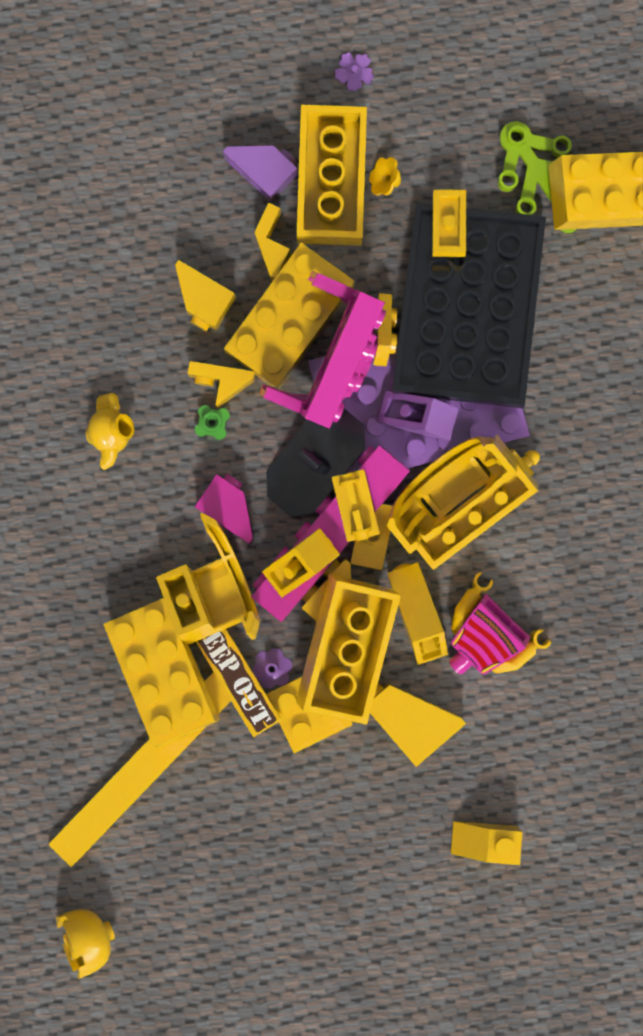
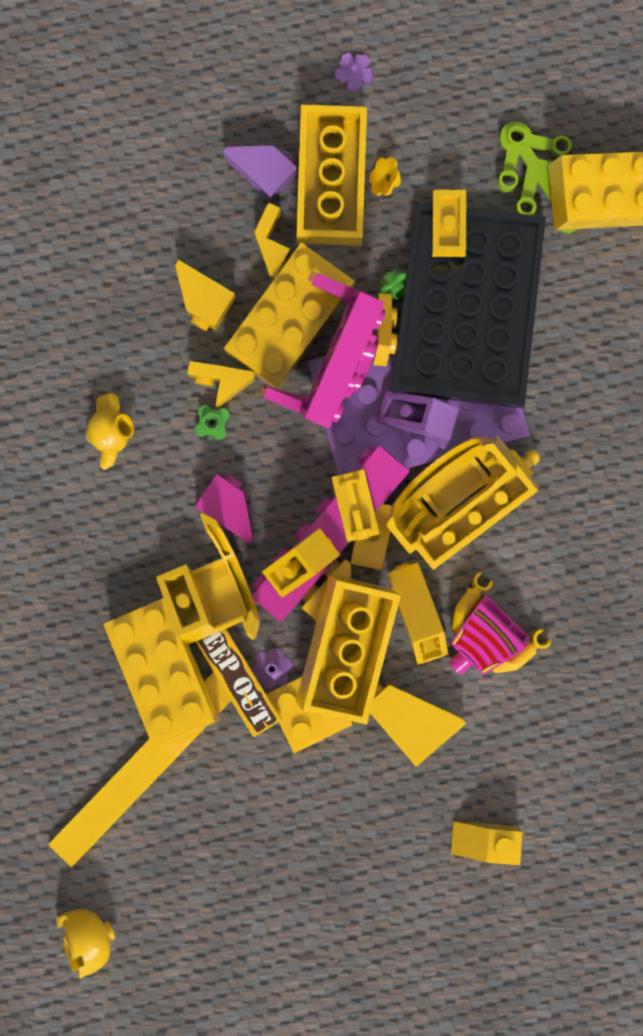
black shield [266,408,365,517] -> none
none -> bright green plate [379,270,407,300]

